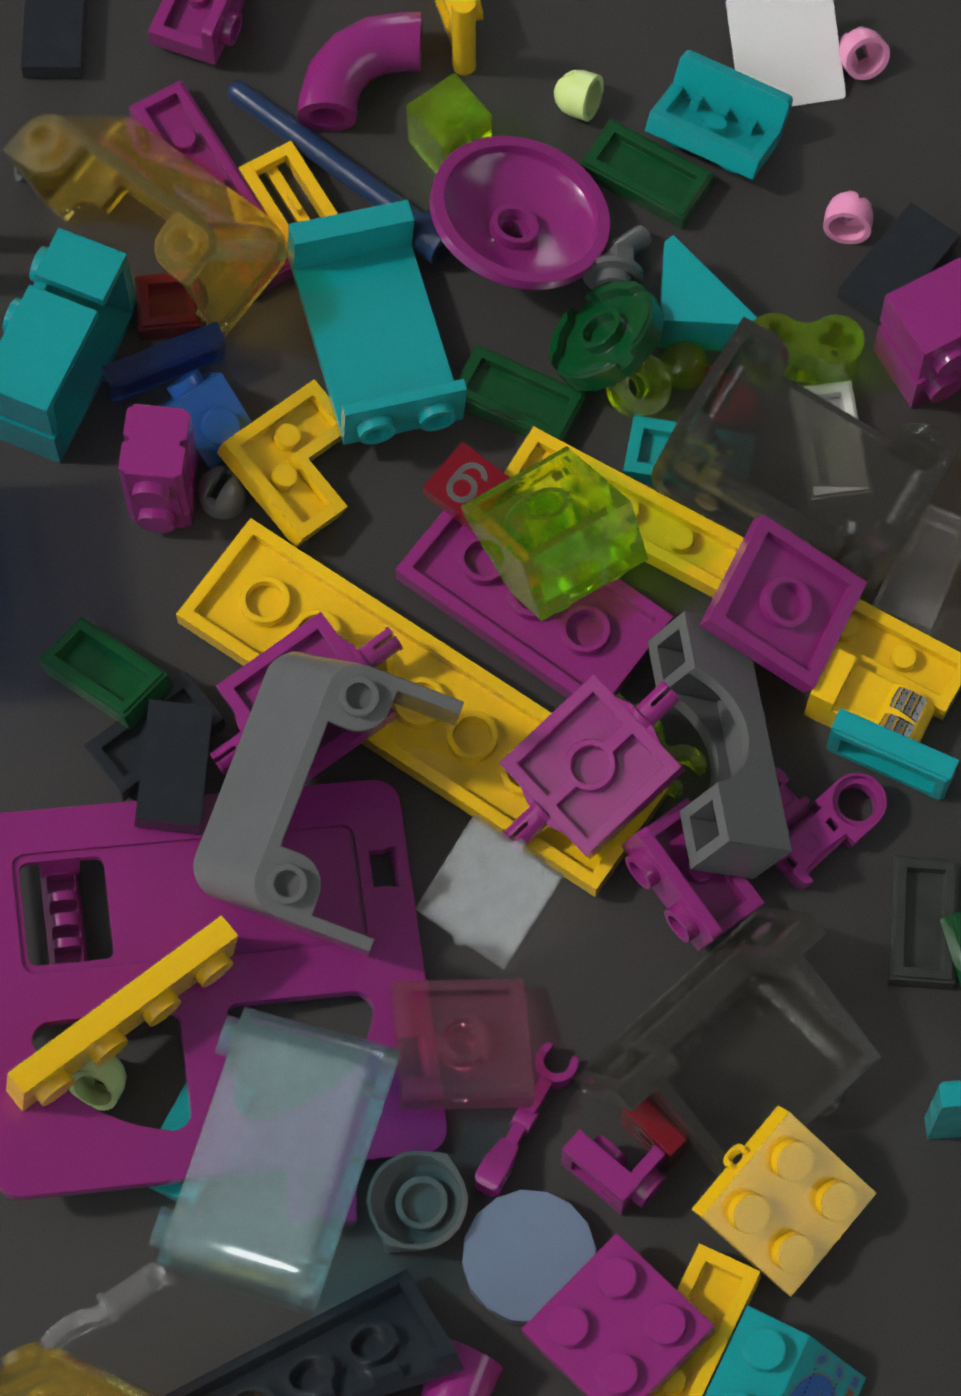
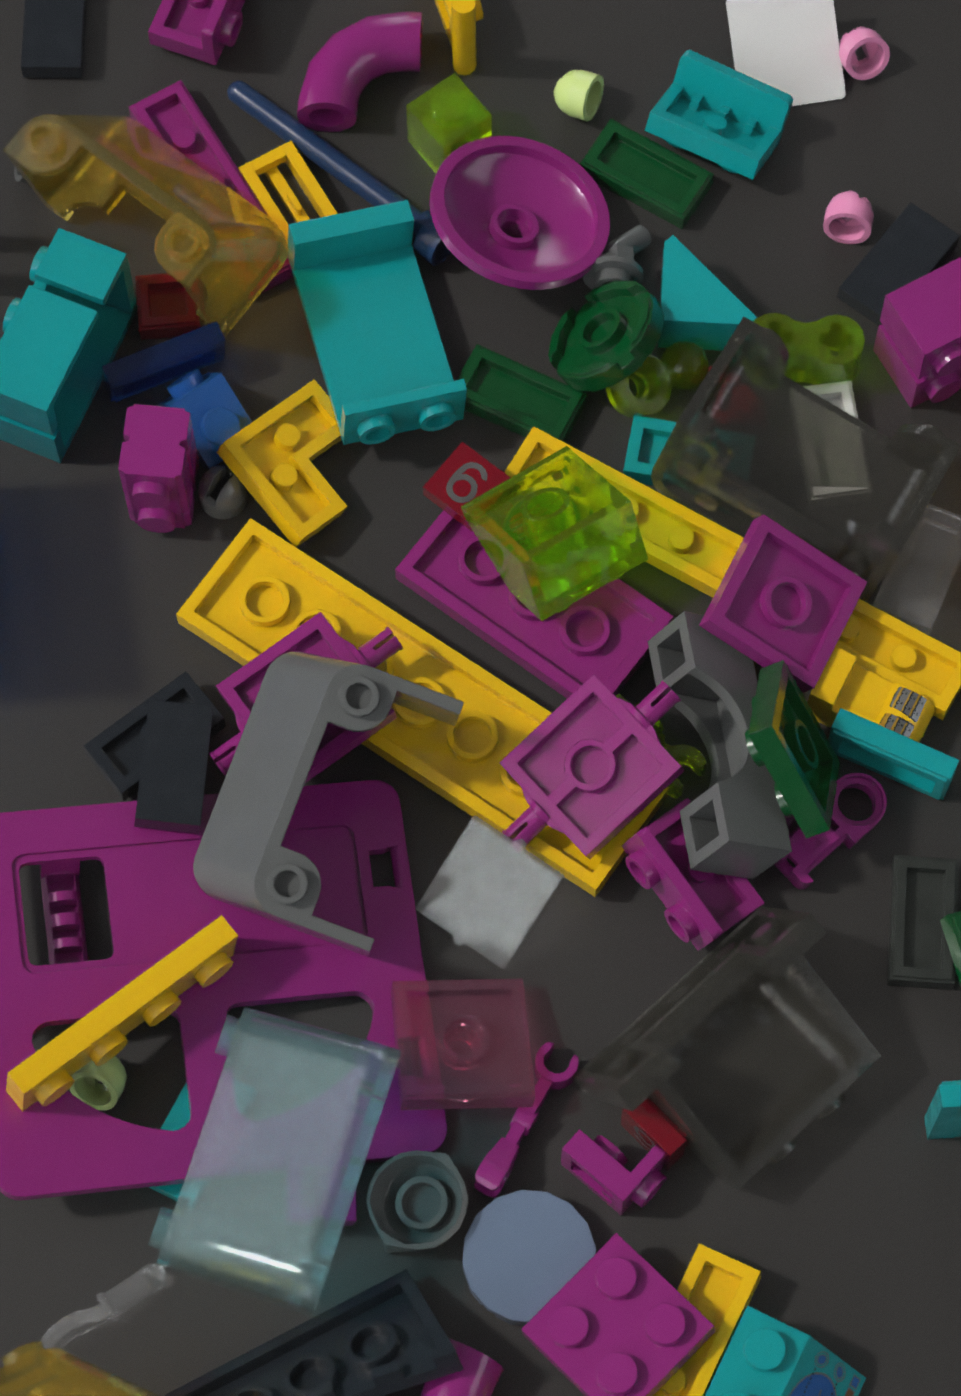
dark green tile [38,617,174,730] -> none
yellow plate [692,1105,876,1297] -> none
none -> dark green plate [745,660,840,839]

